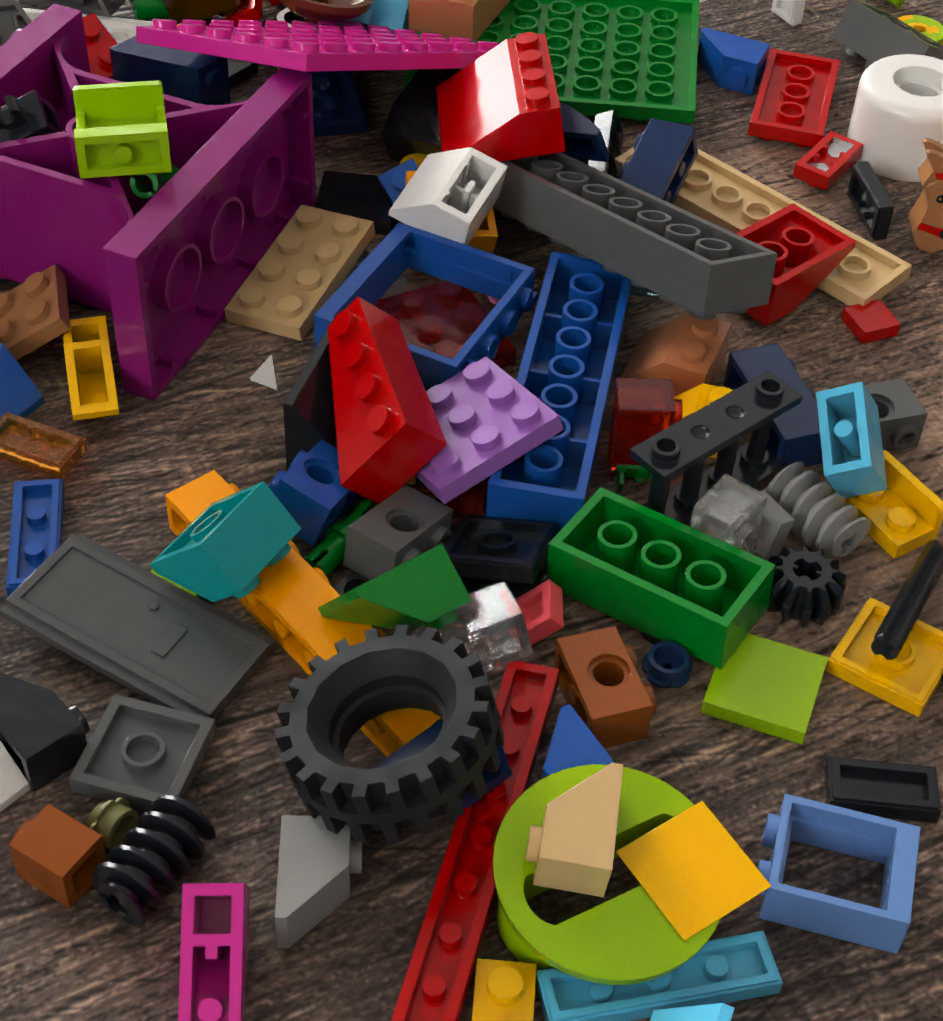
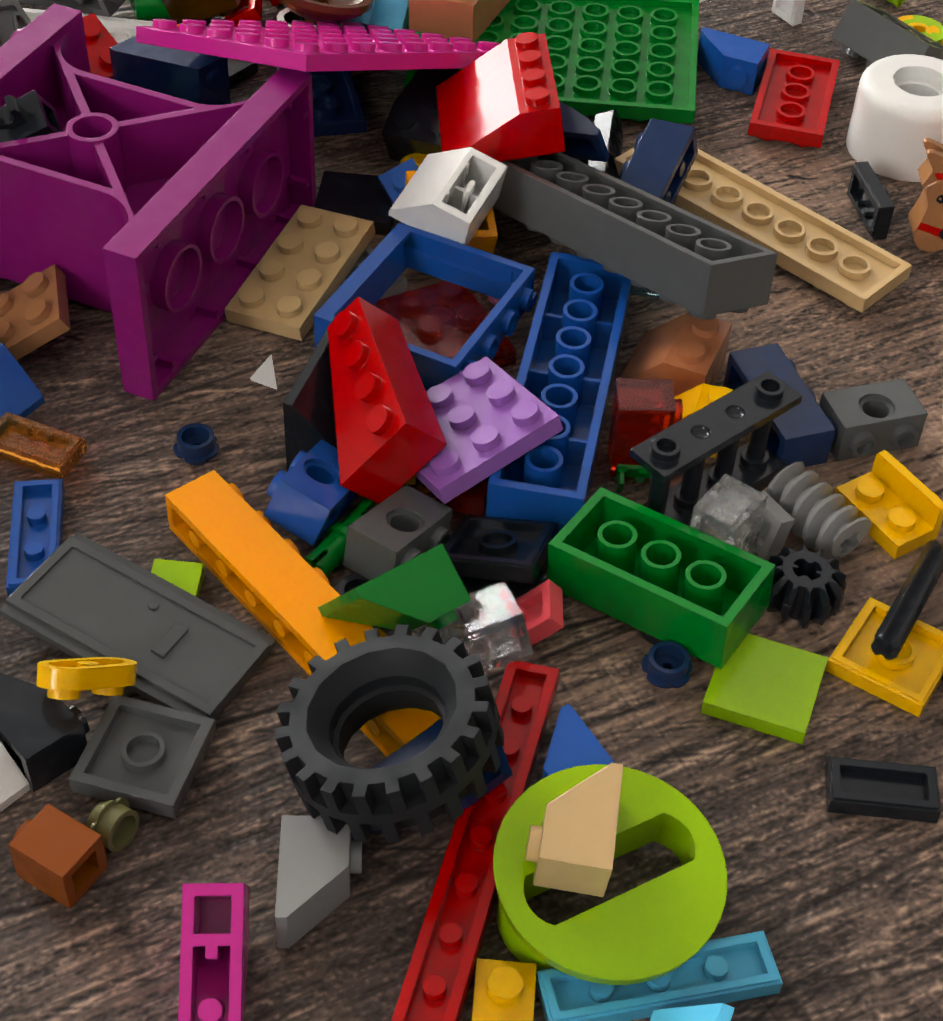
yellow slope [63,315,120,421] -> none
lime panel [73,80,172,179] -> none
black piece [92,794,216,928] -> none
green pin [130,164,179,199] -> none
teal slope [149,481,302,602] -> none
dark orange brick [553,626,656,748] -> none
yellow sticker [616,801,771,941] -> none
red slope [735,203,856,326] -> none
medium blue window [757,794,921,954] -> none
red piece [793,131,864,190] -> none
medium azure brick [816,382,887,498] -> none
red tile [841,299,901,344] -> none
none -> yellow plate [36,657,137,700]
none -> dark blue plate [173,423,219,465]

